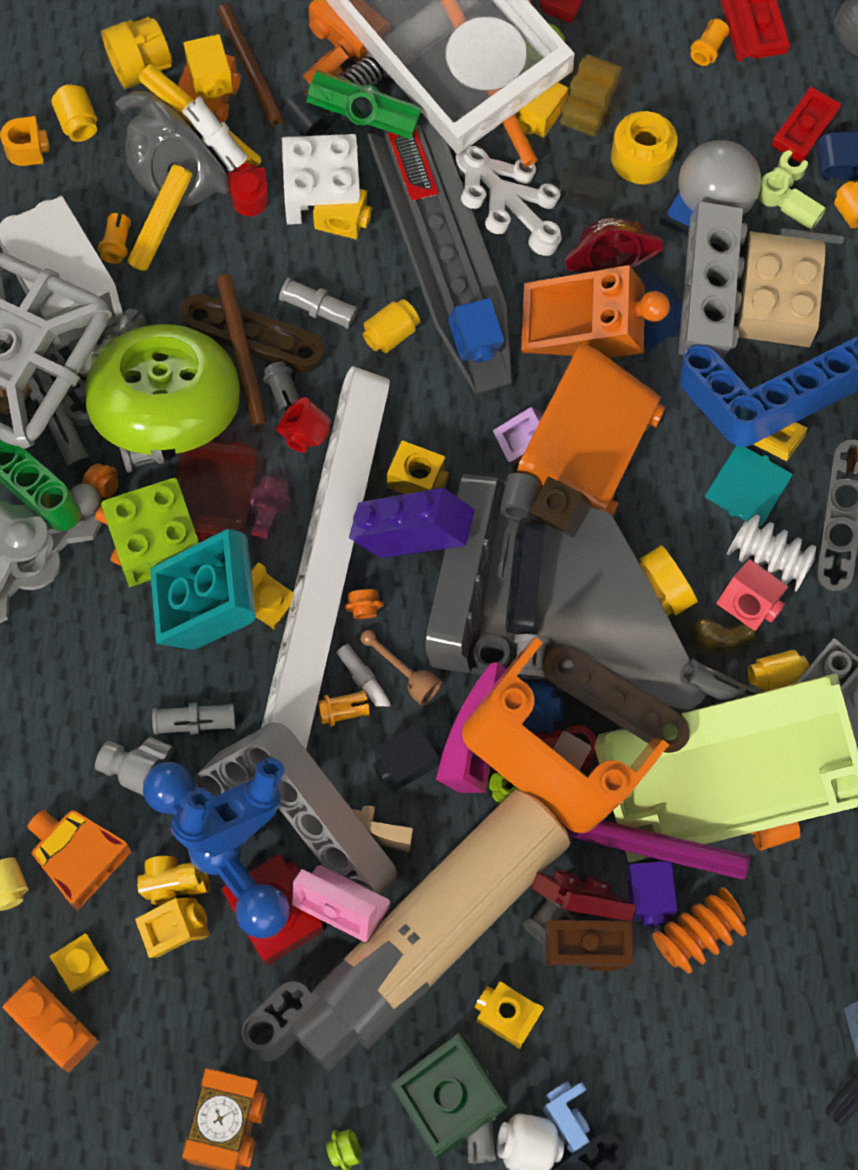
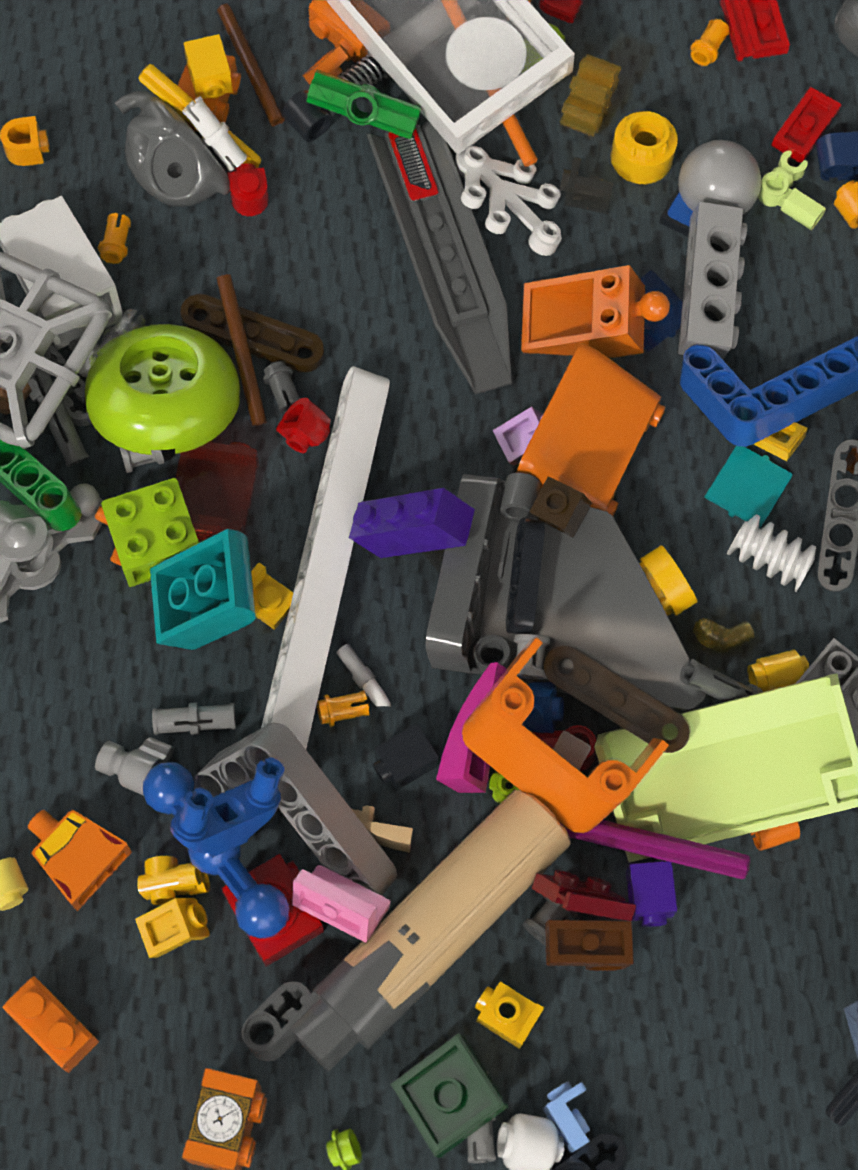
yellow plate [49,933,109,994] -> none
yellow brick [51,84,98,142] -> none
orange plate [82,463,119,499] -> none
yellow piece [101,17,172,90] -> none
yellow axle [128,164,192,271] -> none
clear pink piece [250,476,291,539] -> none
light grey pin [279,277,357,329] -> none
white bracket [282,134,360,224] -> none
yellow brick [313,189,372,240] -> none
orange plate [344,589,384,619] -> none
medium nougat hinge [361,630,443,706] -> none
yellow brick [363,299,420,353] -> none
yellow brick [387,440,449,494] -> none
blue brick [447,298,504,363] -> none
yellow brick [515,82,569,139] -> none
dark red hat [565,217,663,273] -> none
orange piece [652,887,747,974] -> none
coral brick [716,559,789,631] -> none
tan brick [737,231,825,347] -> none
clear piece [780,228,844,245] -> none

